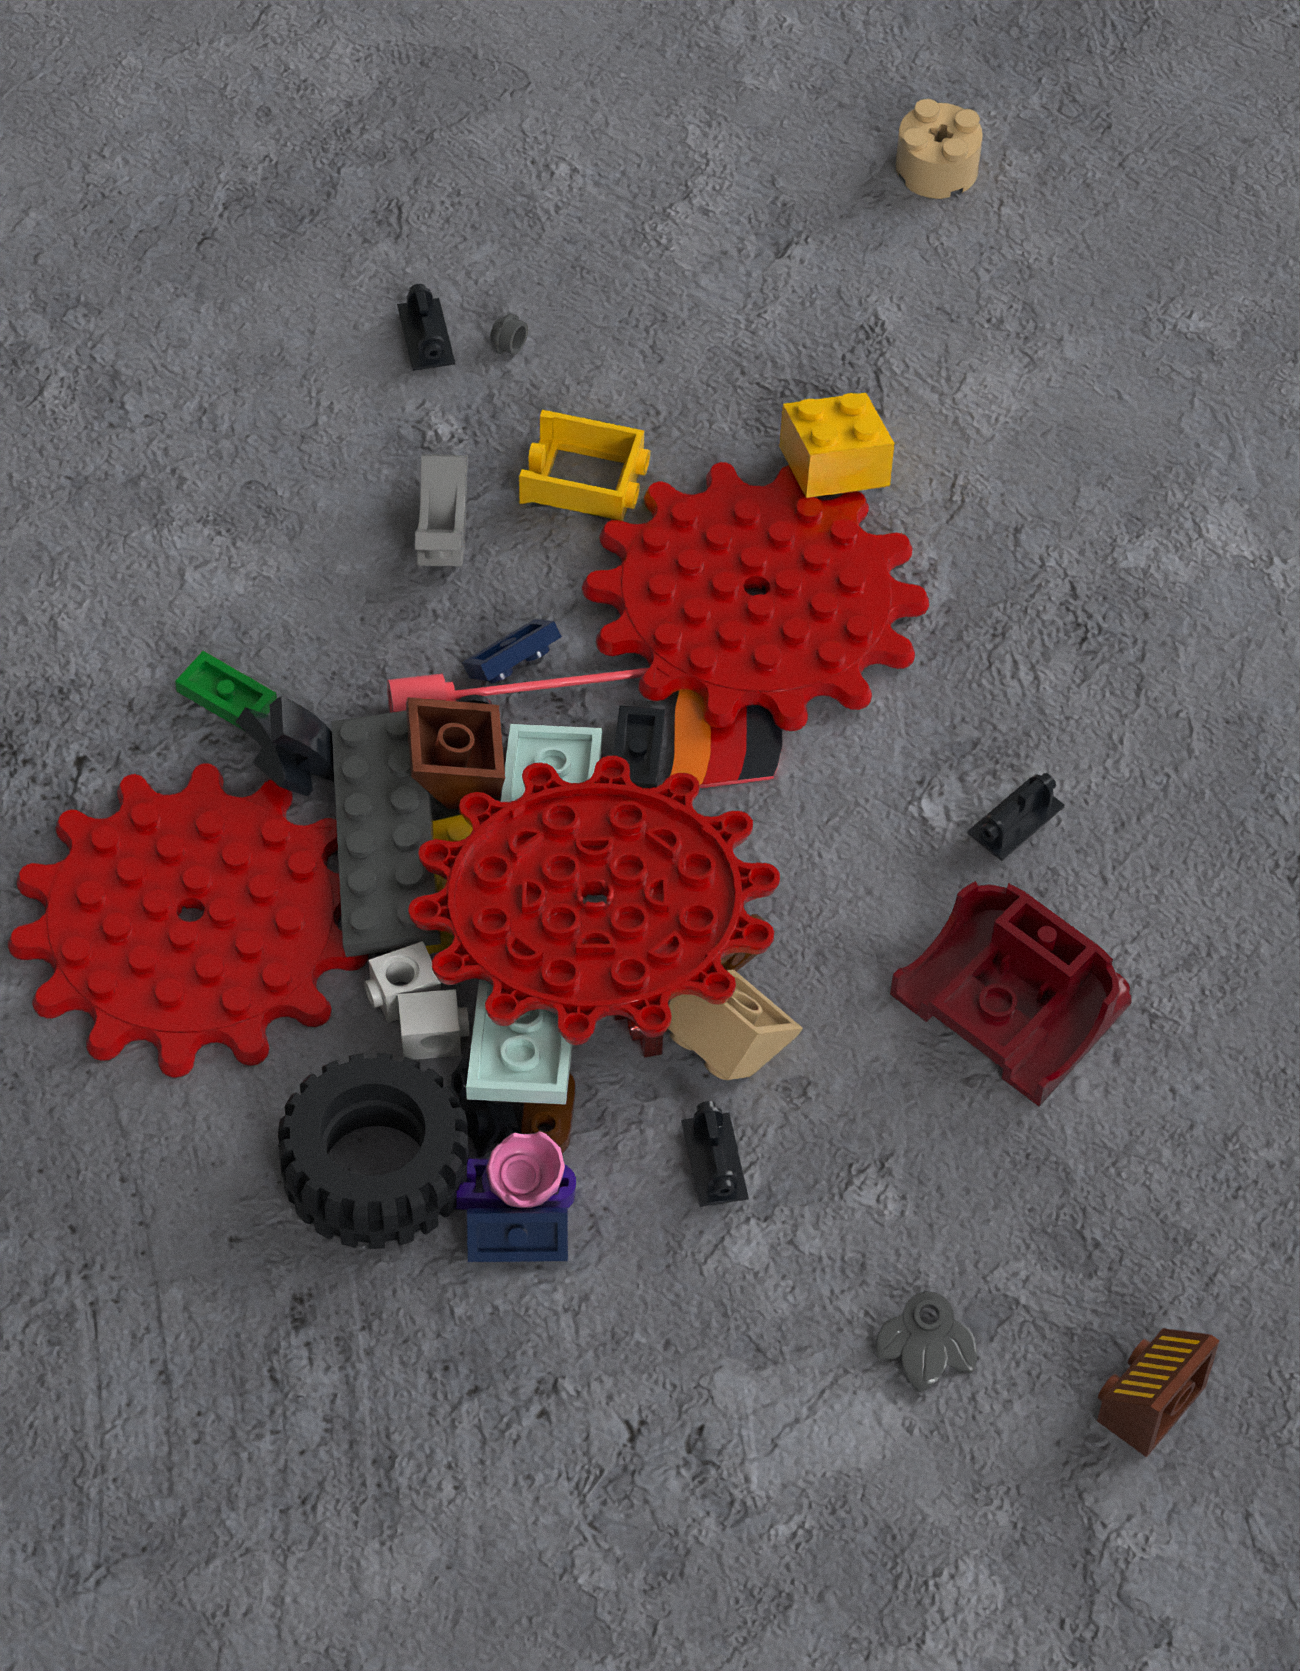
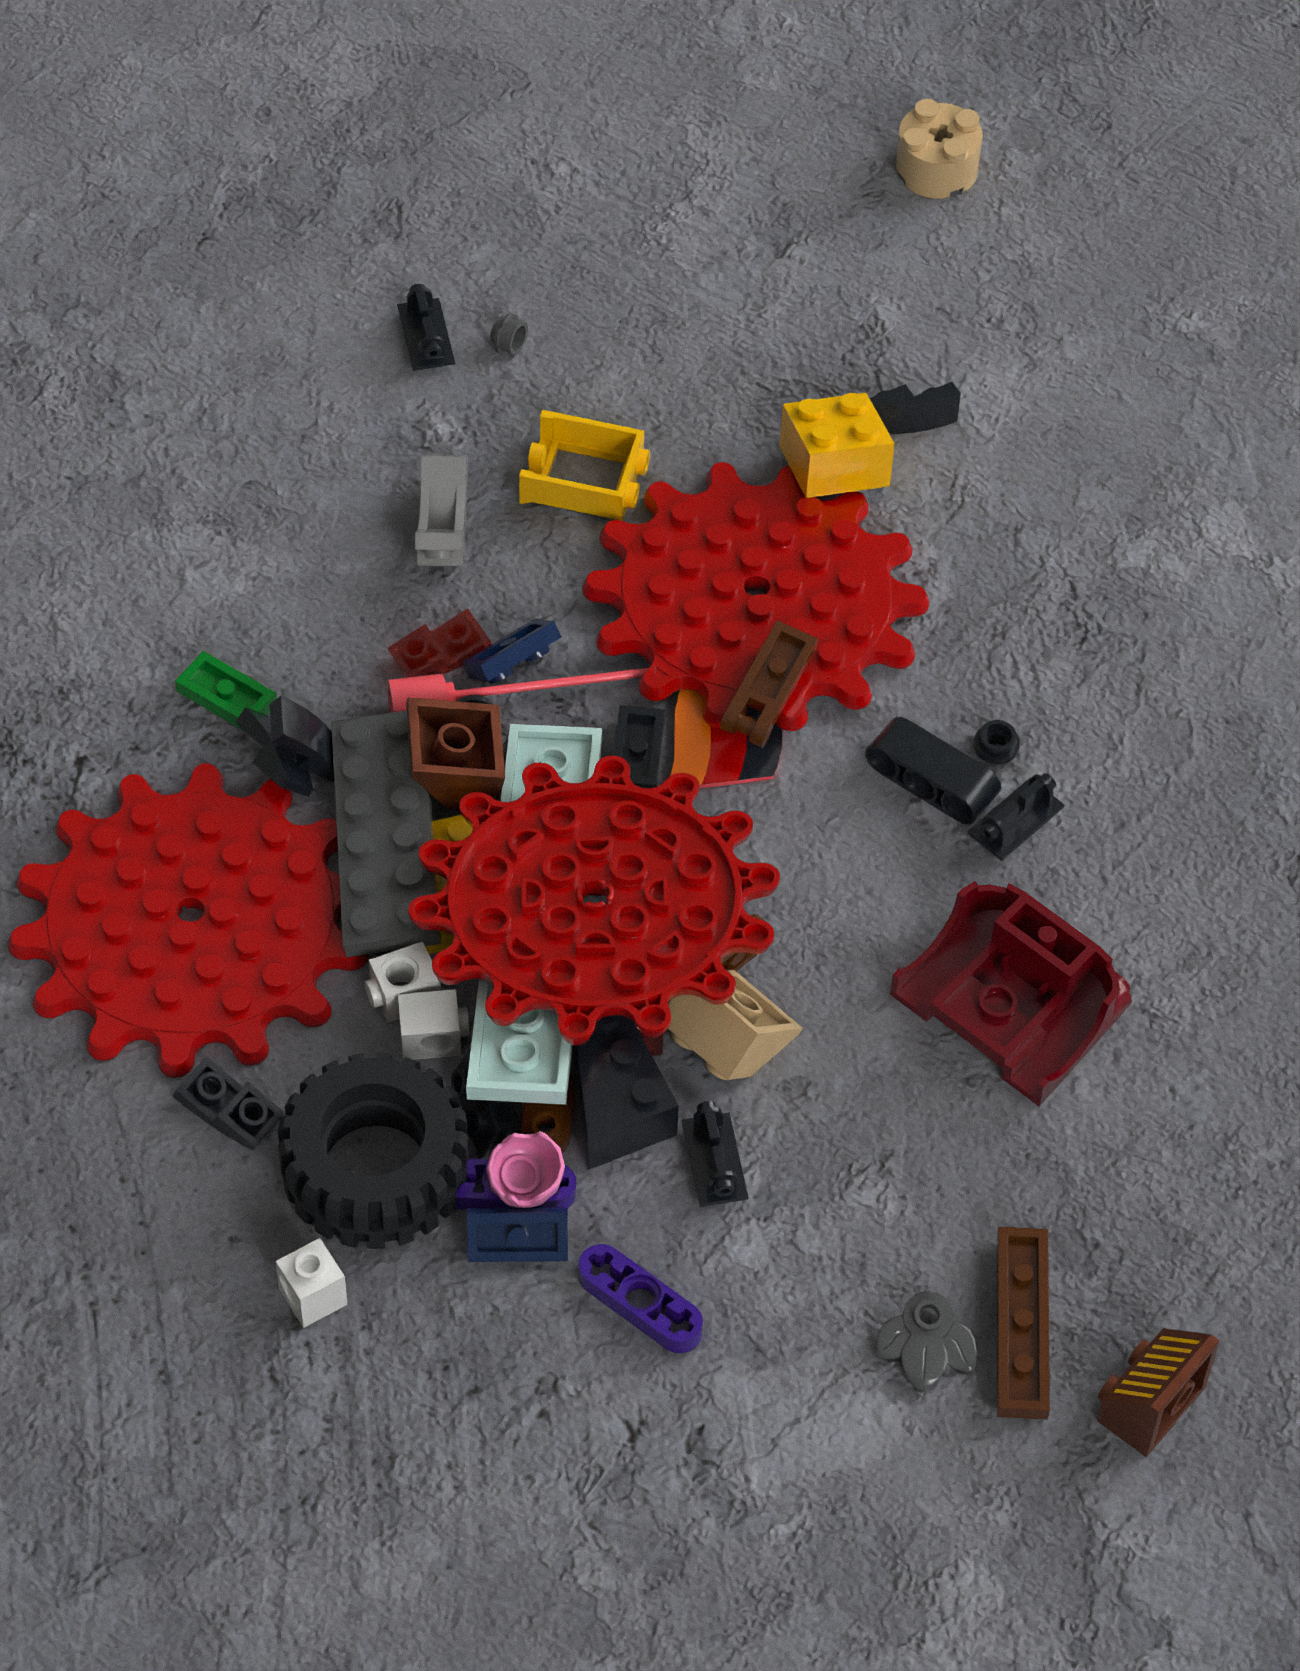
none -> black slope [172,1056,285,1150]
none -> white brick [276,1238,348,1328]
none -> clear red slope [387,609,492,677]
none -> black wedge [573,1015,679,1170]
none -> dark purple beam [579,1244,703,1353]
none -> reddish brown plate [720,620,818,748]
none -> black beam [865,717,1002,825]
none -> black slope [870,382,961,434]
none -> black plate [974,720,1020,764]
none -> reddish brown plate [997,1227,1050,1420]

